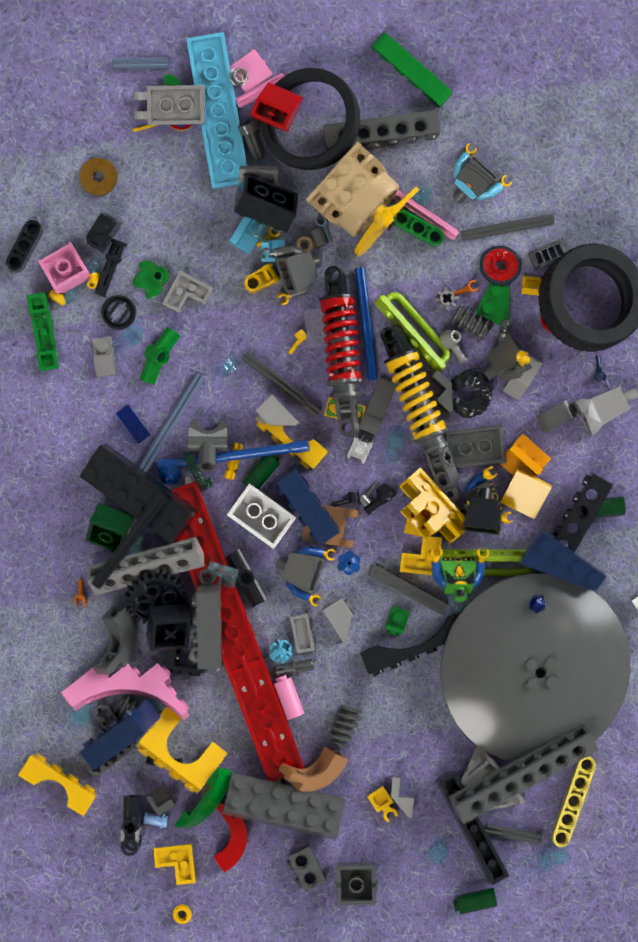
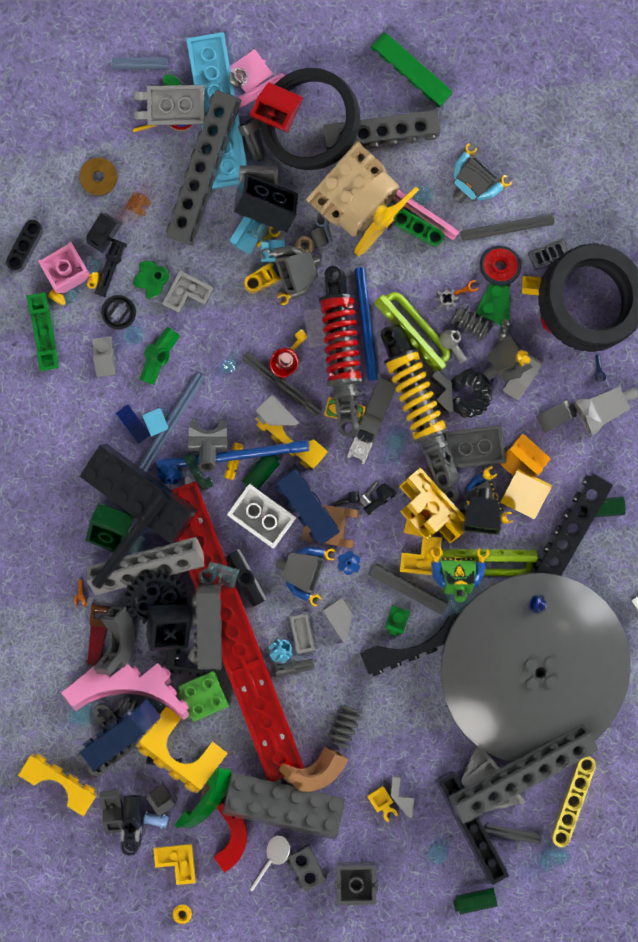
bright pink brick [273,675,304,720] -> none
dark blue wedge [519,529,607,592] -> none
none -> dark red piece [87,603,112,665]
none -> dark grey slope [100,790,123,834]
none -> clear orange tile [125,192,152,216]
none -> medium azure panel [142,408,169,437]
none -> dark grey brick [166,90,242,246]
none -> bright green brick [177,670,230,722]
none -> white piece [250,836,290,891]
none -> red hair [269,347,299,378]

